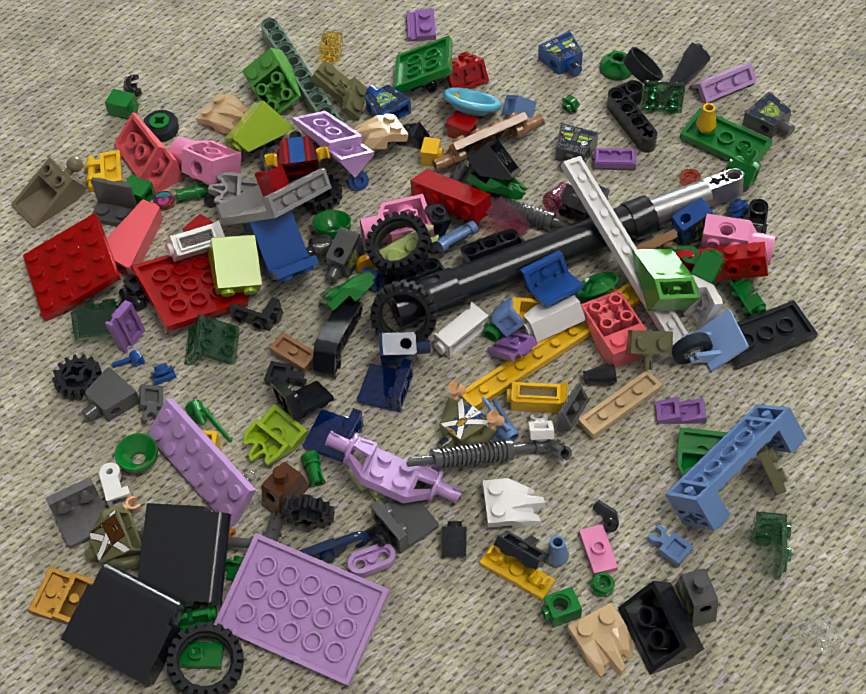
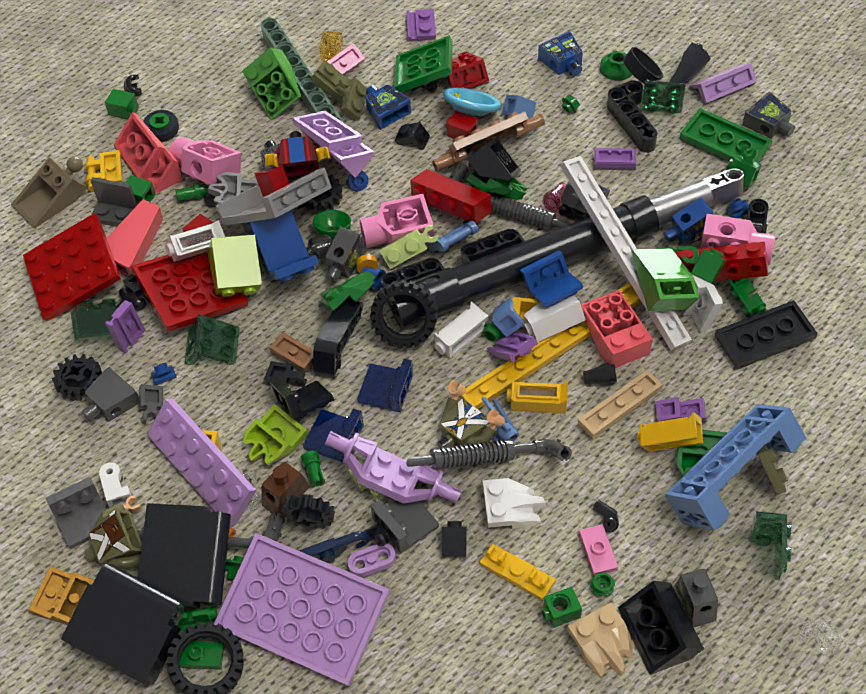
blue hand [112,350,145,368] -> none
green piece [114,433,158,474] -> none
tile [153,191,175,211] -> none
green plant [185,400,232,442] -> none
tan plate [196,94,249,134] -> none
lime slope [224,101,294,153] -> none
black bracket [229,297,283,331] -> none
tan plate [353,114,408,149] -> none
black tyre [365,211,432,277] -> none
torso [379,332,431,367] -> none
yellow plate [420,137,444,166] -> none
black bracket [424,204,452,237] -> none
clear pink plate [486,196,531,235] -> none
black hinge [494,530,549,570] -> none
white plate [528,414,554,442] -> none
medium blue cone [545,535,569,566] -> none
torso [556,123,599,166] -> none
dark grey slope [557,383,589,432] -> none
green piece [575,272,619,303] -> none
olive plate [627,330,673,370] -> none
medium nougat plate [636,229,678,250] -> none
medium blue plate [647,525,694,568] -> none
light blue plate [672,309,749,371] -> none
clear red tile [679,169,701,186] -> none
yellow cone [696,103,717,133] -> none
none -> bright pink plate [327,43,365,75]
none -> yellow window [637,412,703,452]

